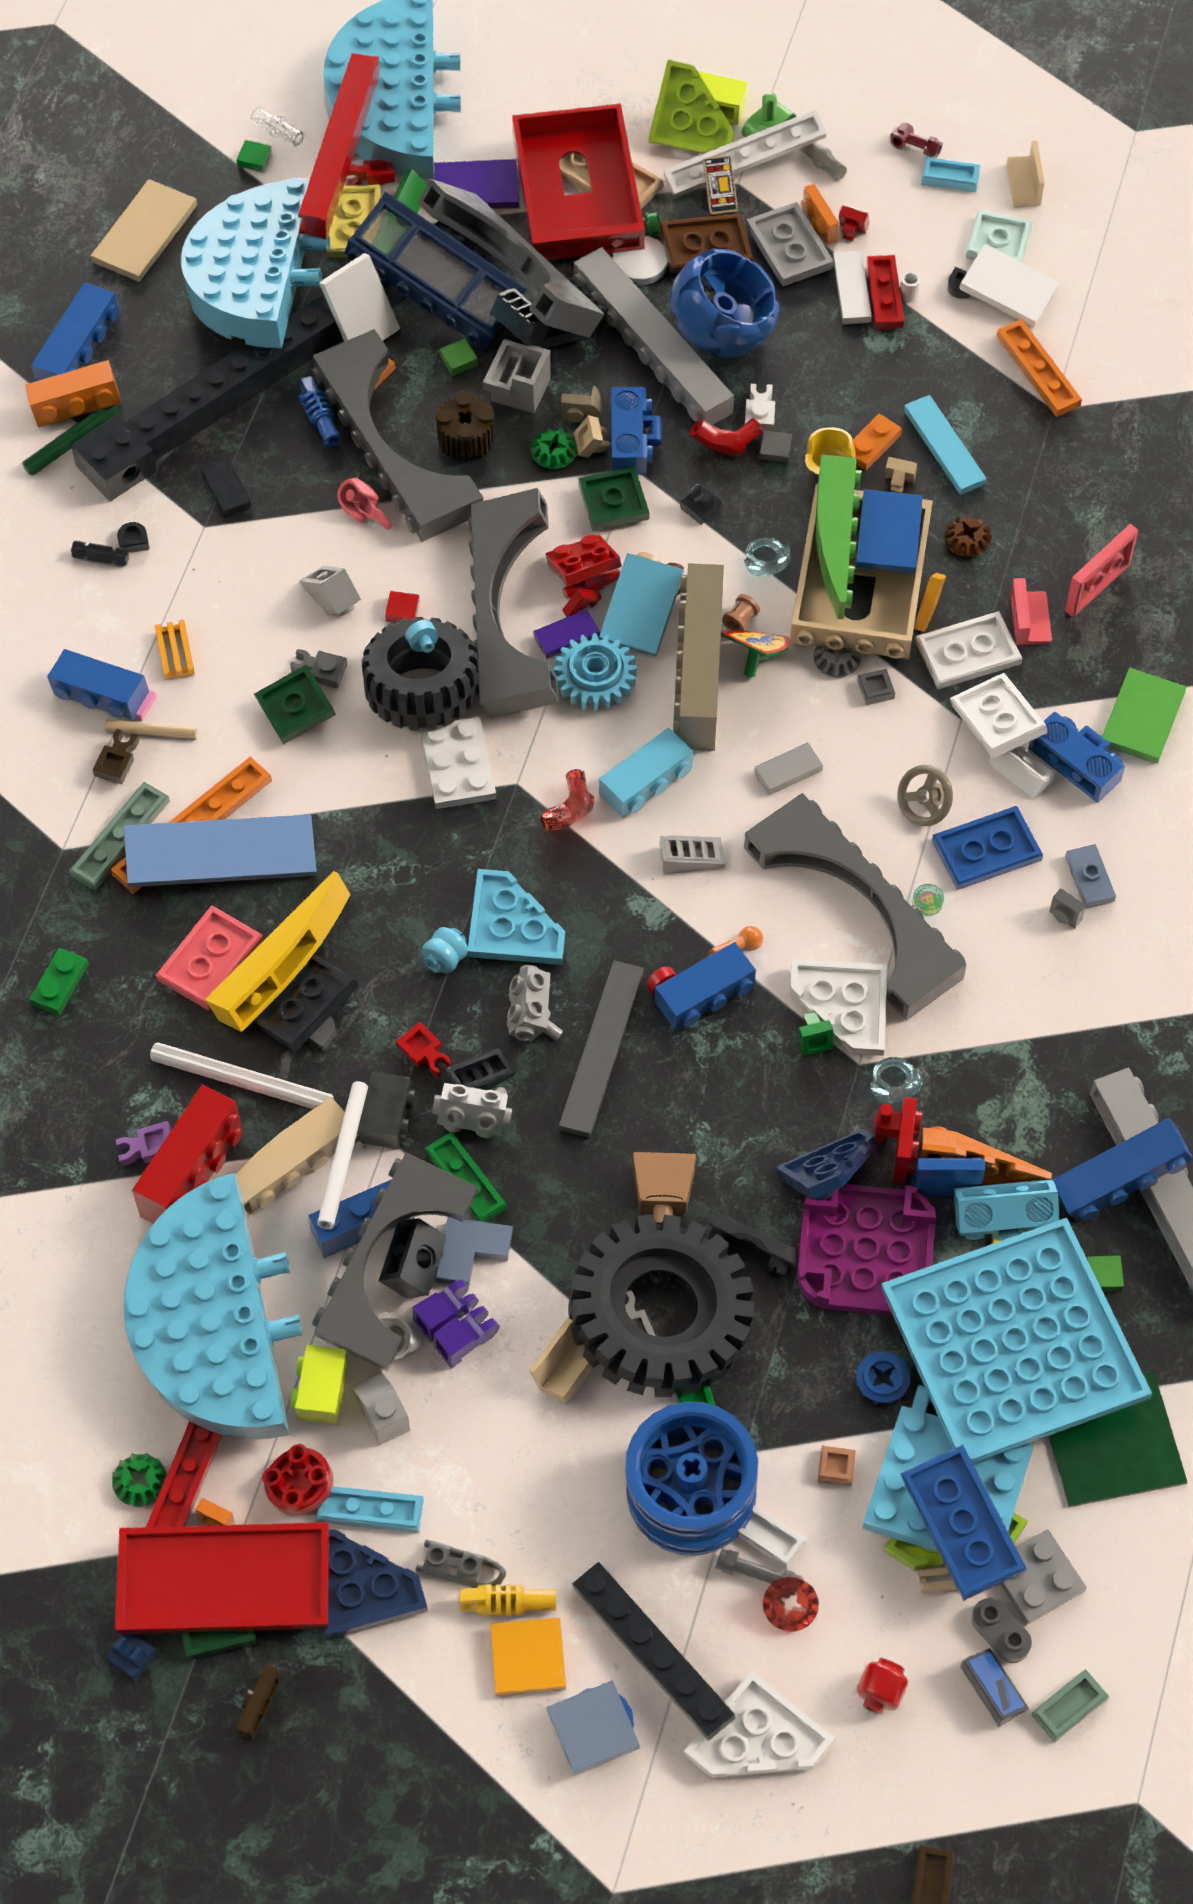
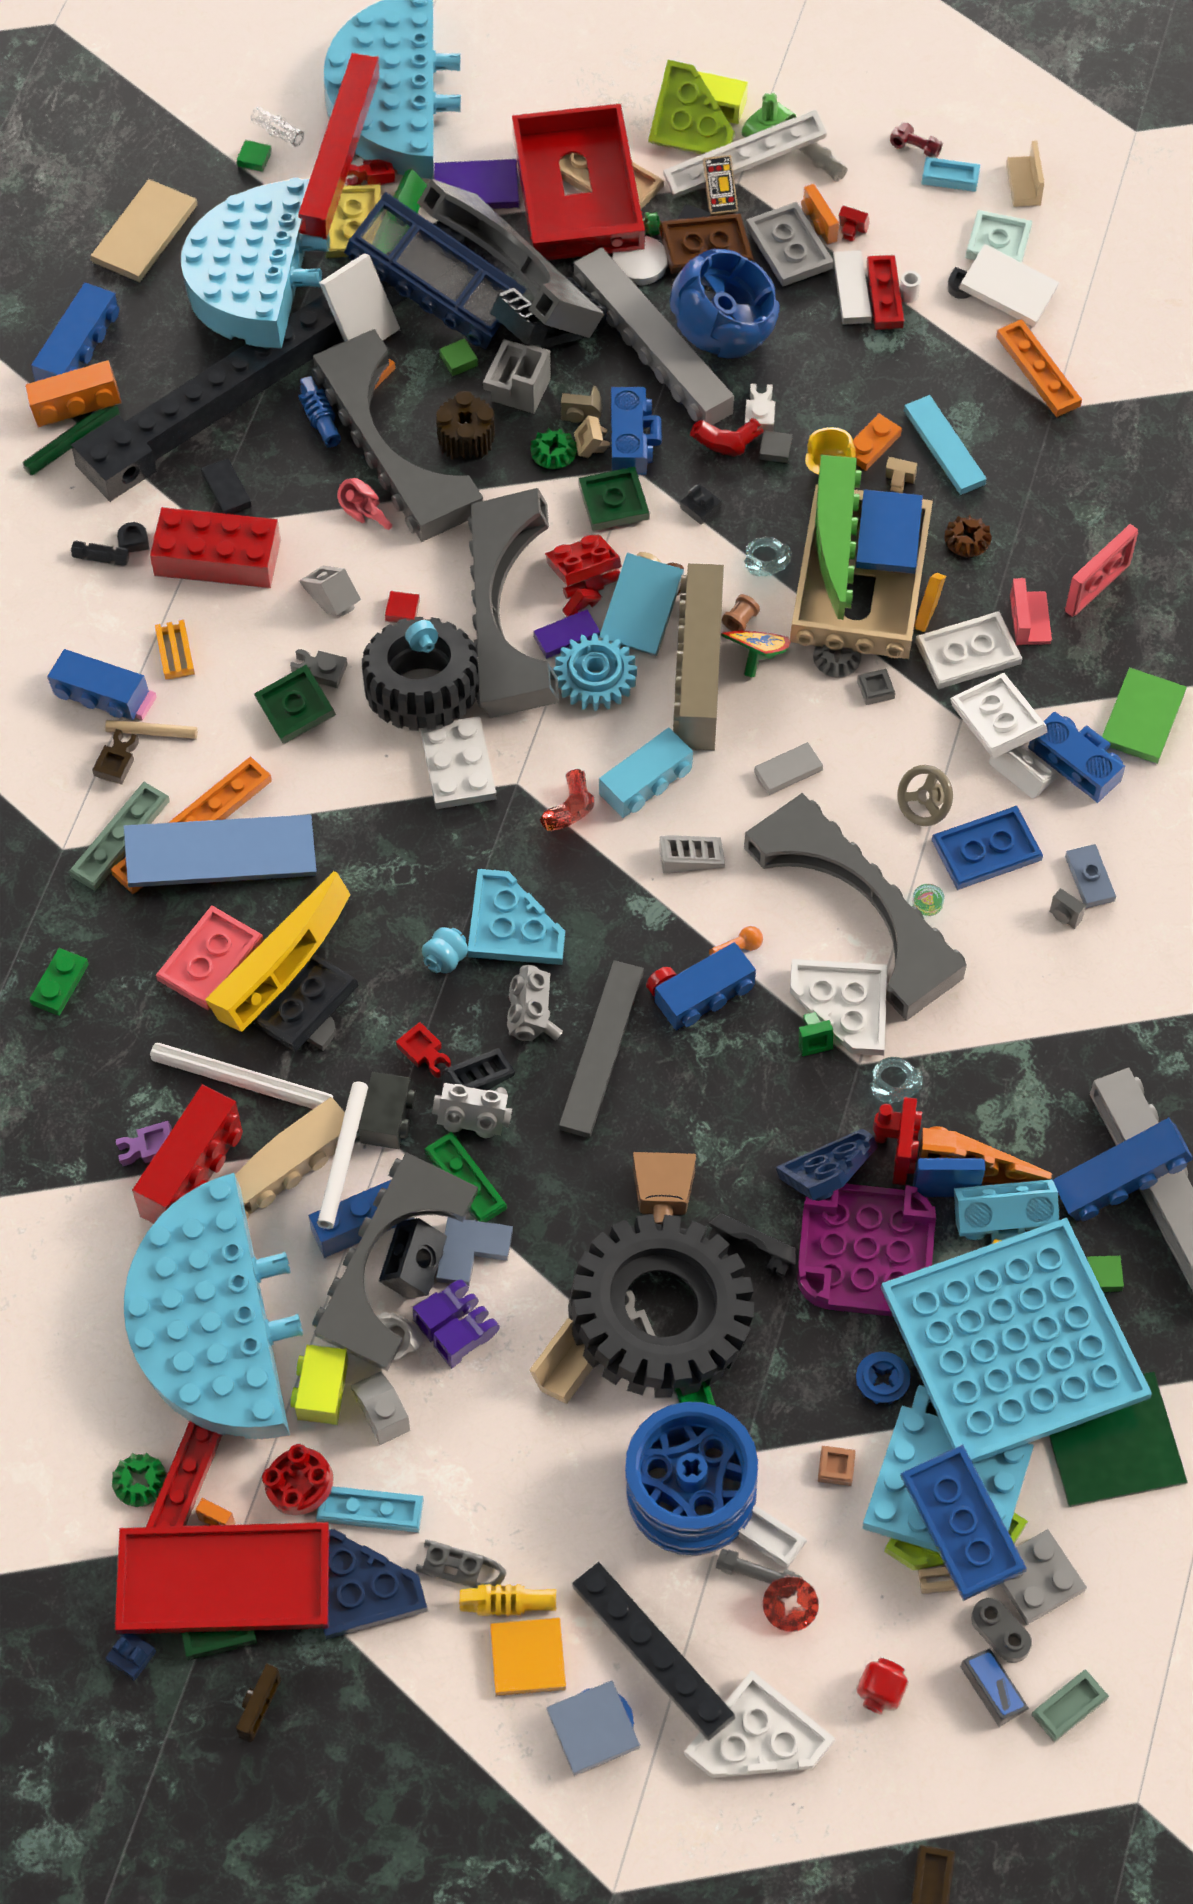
none -> red brick [150,507,281,588]

